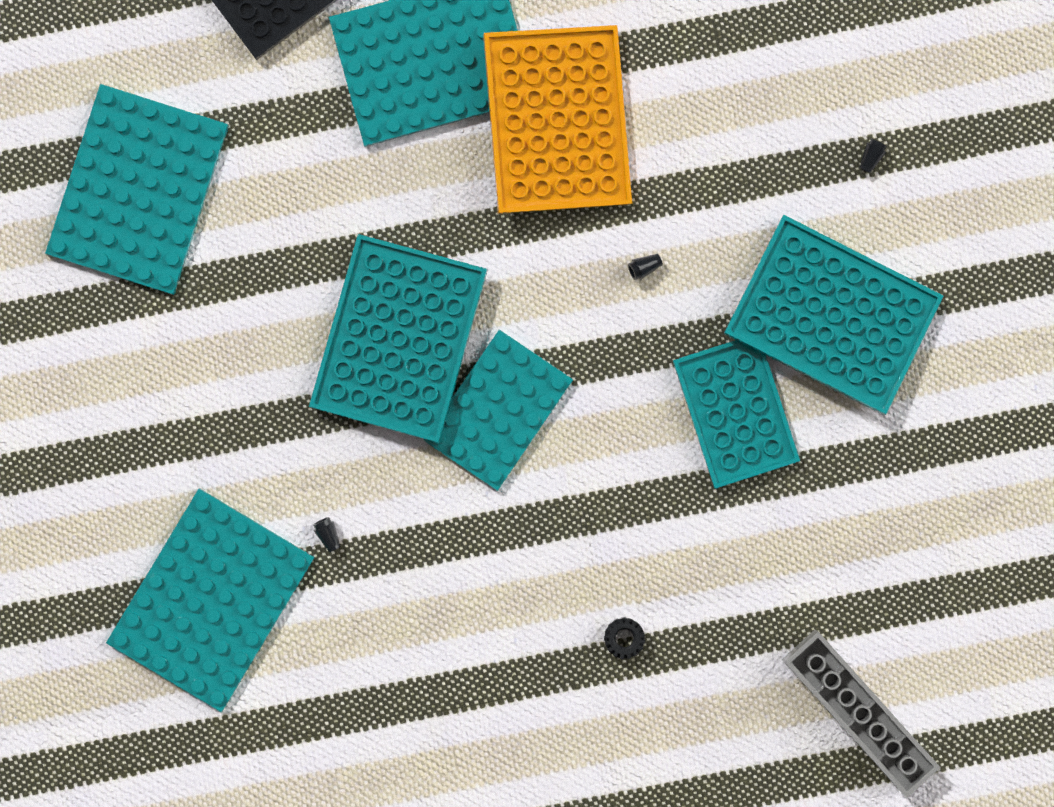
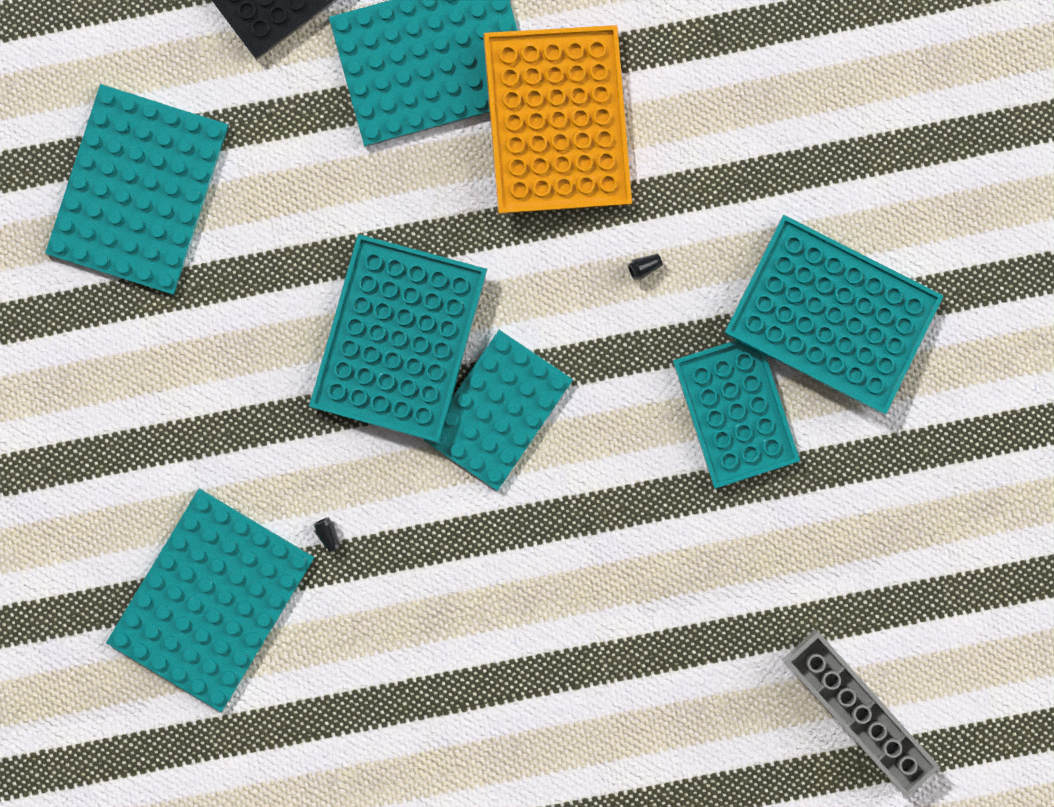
black tyre [604,617,645,659] -> none
black cone [859,138,887,173] -> none

